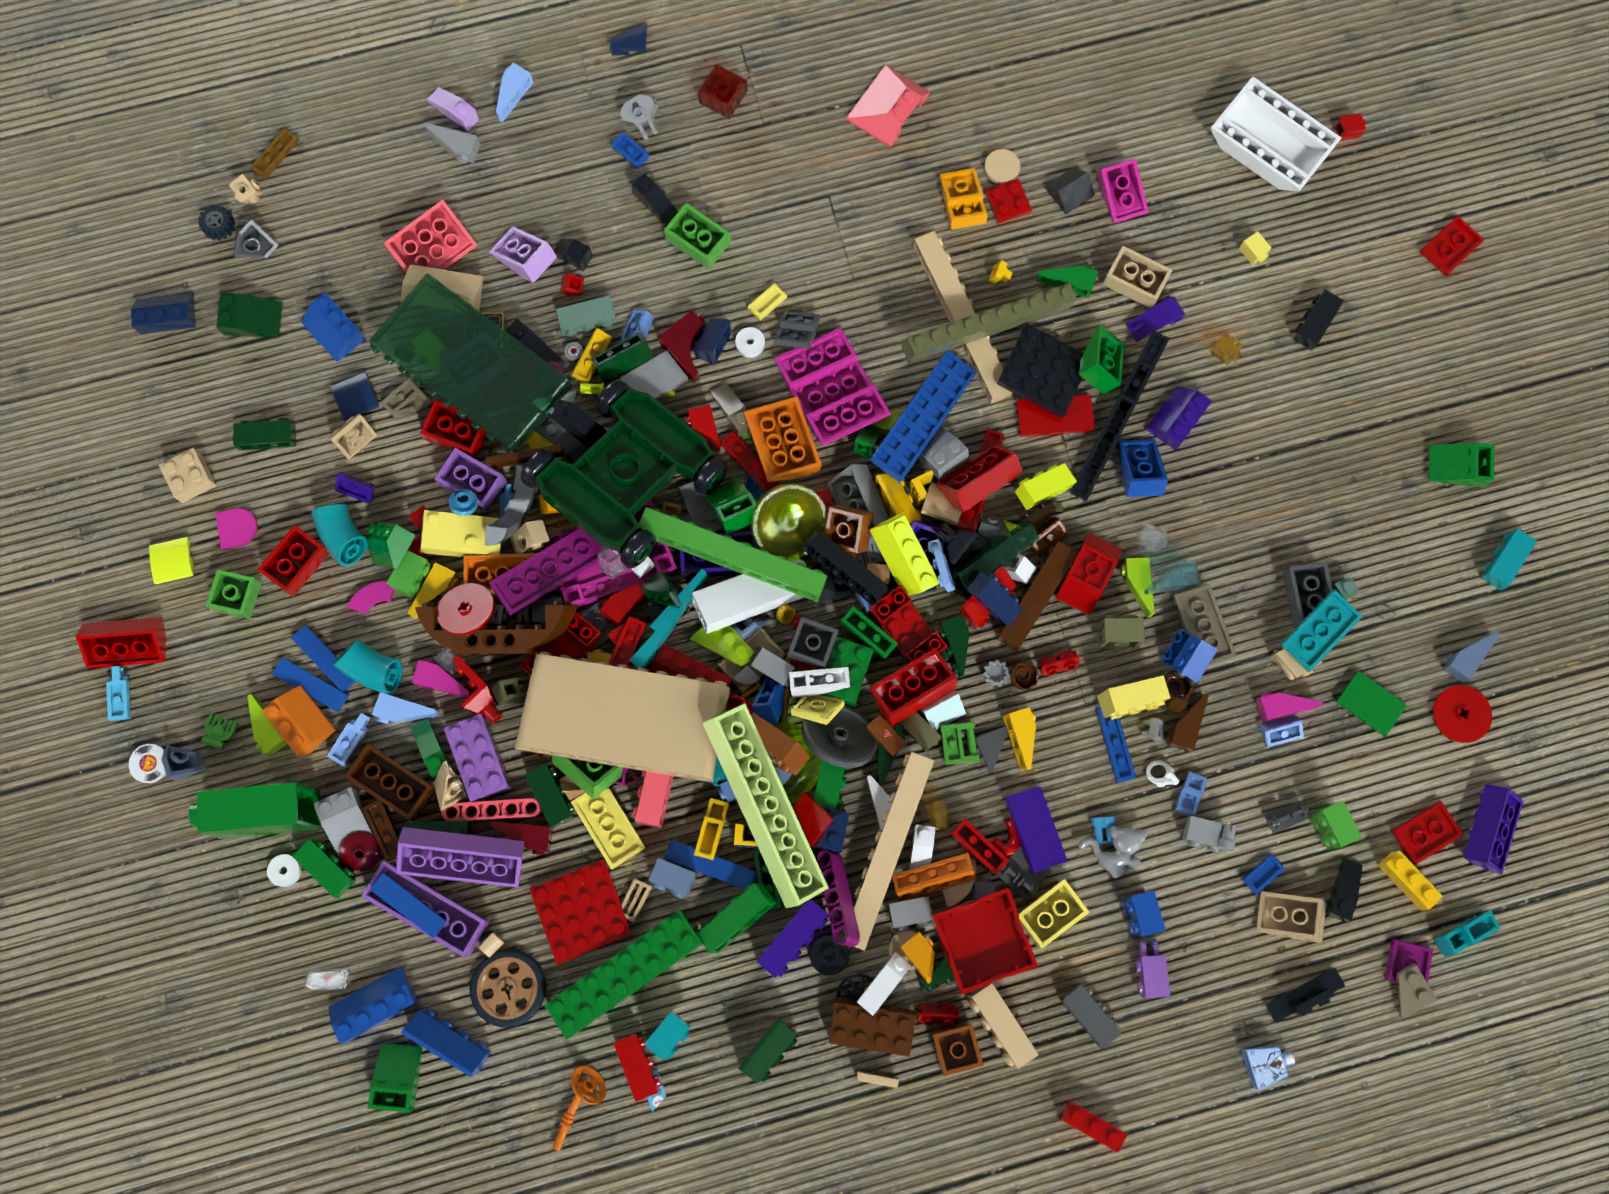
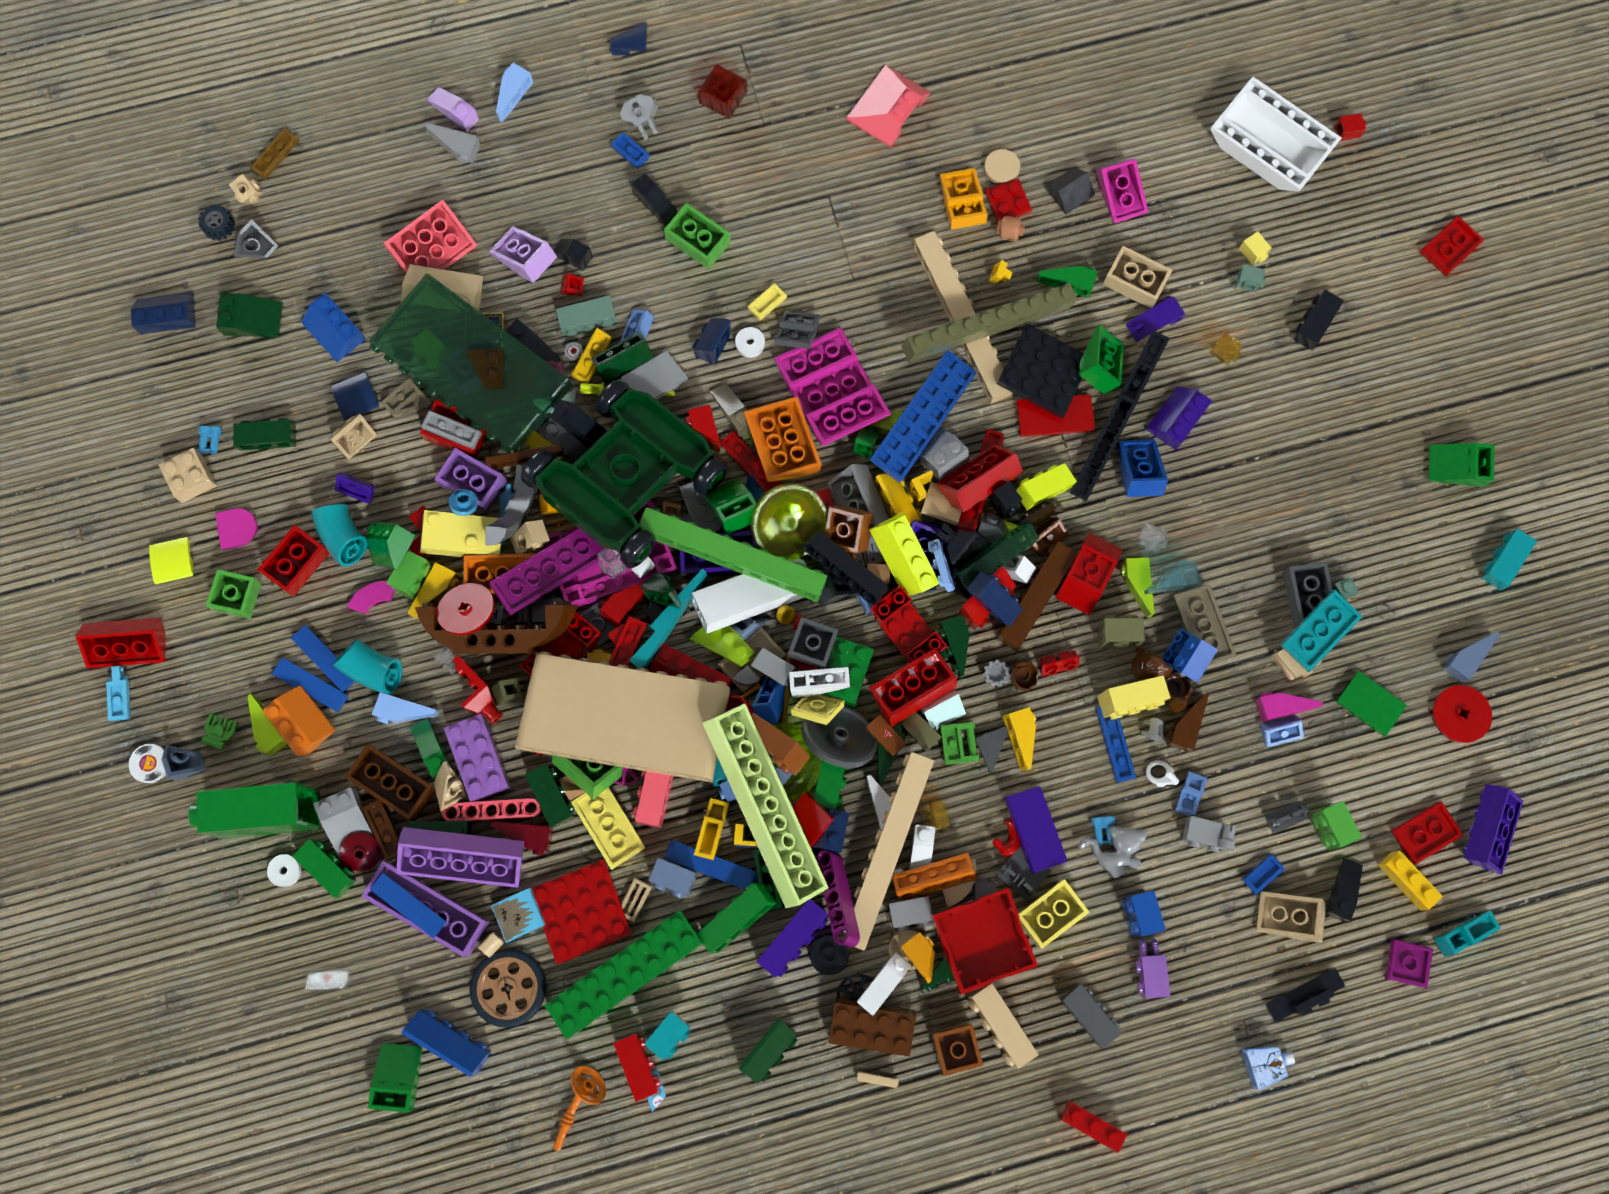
light blue hinge [327,713,371,767] -> none
blue slope [328,966,419,1045] -> none
dark pink slope [412,659,472,698] -> none
dark red arch [658,310,705,383] -> none
green brick [840,606,898,662] -> none
red hinge [917,1003,960,1026] -> none
red brick [950,819,1009,876] -> none
dark tan wing [1396,963,1437,1019] -> none
none -> dark azure piece [198,426,222,454]
none -> light grey tile [421,410,482,450]
none -> dark brown wing [466,349,505,389]
none -> slope [491,888,546,943]
none -> black brick [989,481,1023,519]
none -> nougat head [997,216,1025,241]
none -> reddish brown hair [1131,648,1173,679]
none -> sand green window [1234,264,1266,292]

